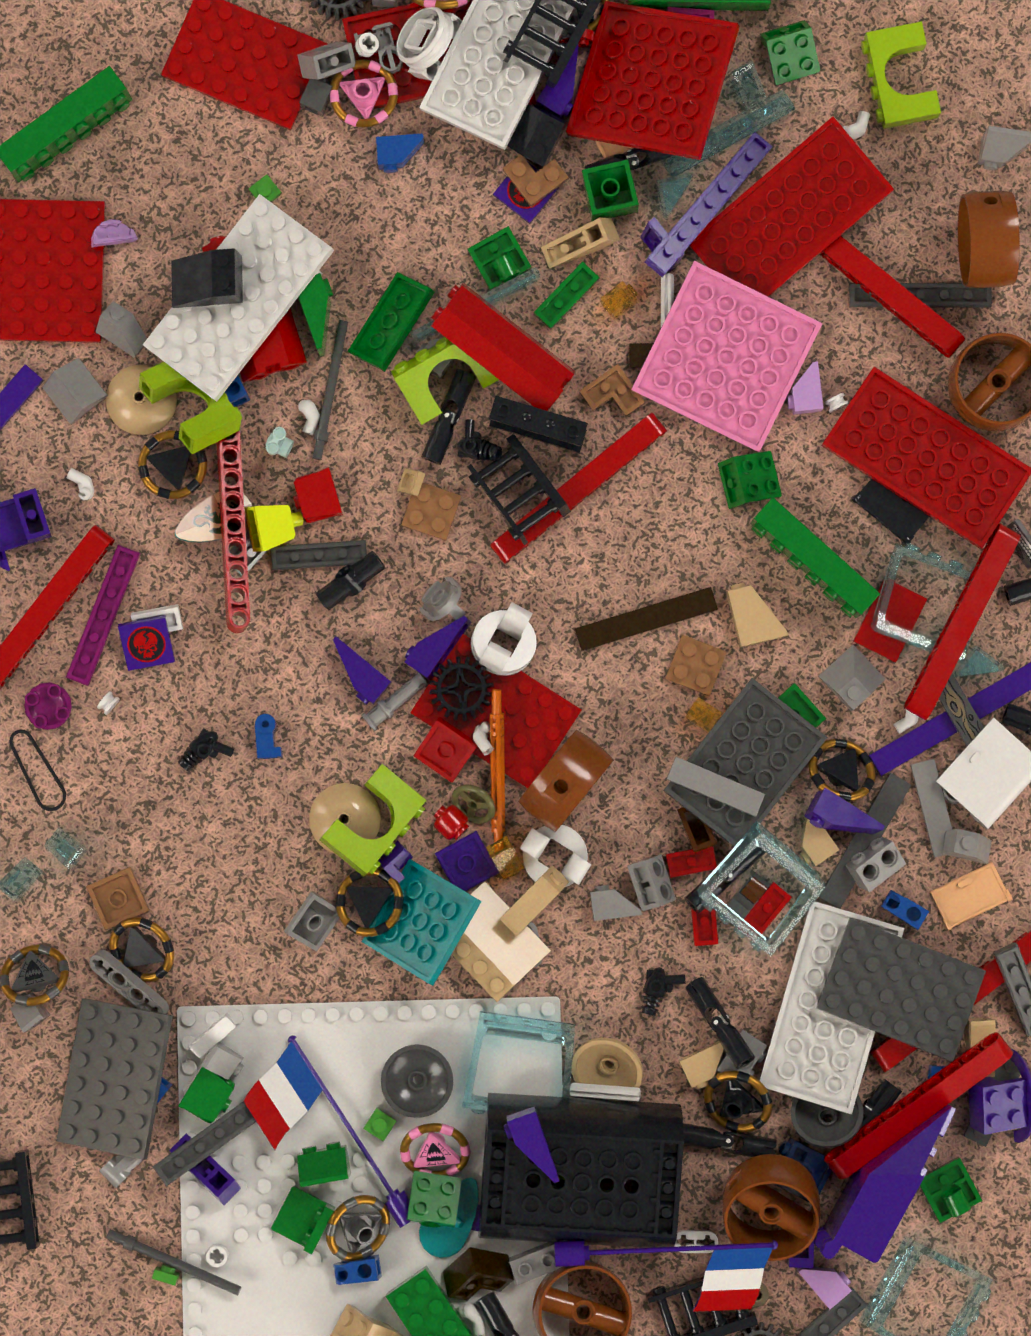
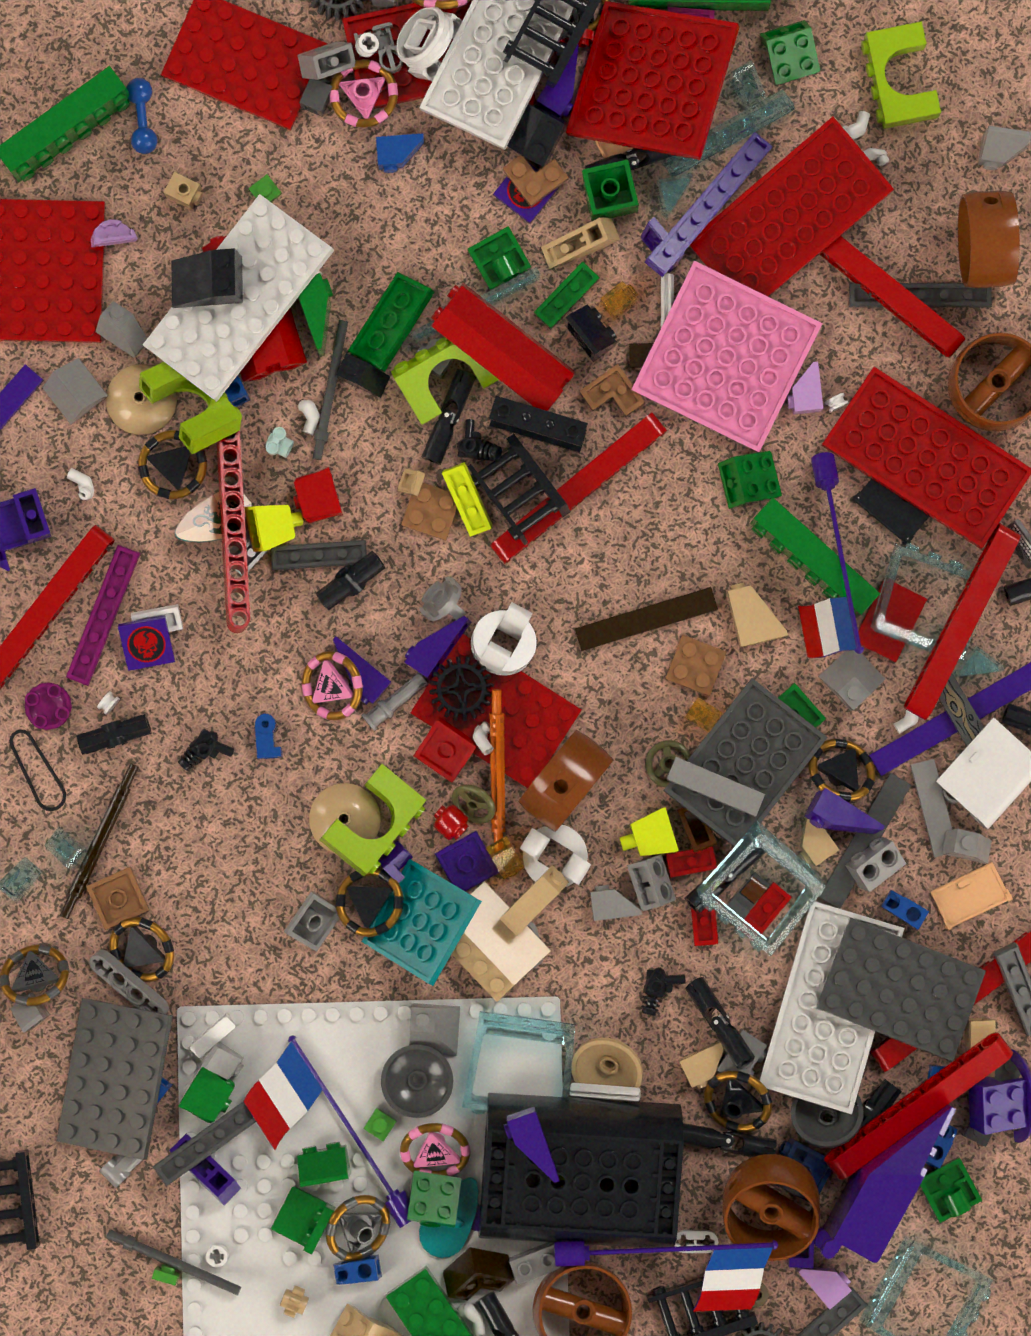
none -> dark brown axle [60,763,139,919]
none -> black piece [76,714,152,755]
none -> blue piece [126,78,158,154]
none -> tan brick [164,172,203,210]
none -> tan gear [280,1285,309,1318]
none -> piece [302,651,363,720]
none -> black slope [336,353,391,398]
none -> light grey slope [409,1003,460,1055]
none -> neon yellow plate [442,462,493,537]
none -> black slope [565,304,617,362]
none -> neon yellow torso [619,807,679,856]
none -> olive piece [645,740,691,787]
none -> flag [798,452,864,658]
none -> white arm [863,148,889,166]
none -> blue leg [926,1124,958,1169]

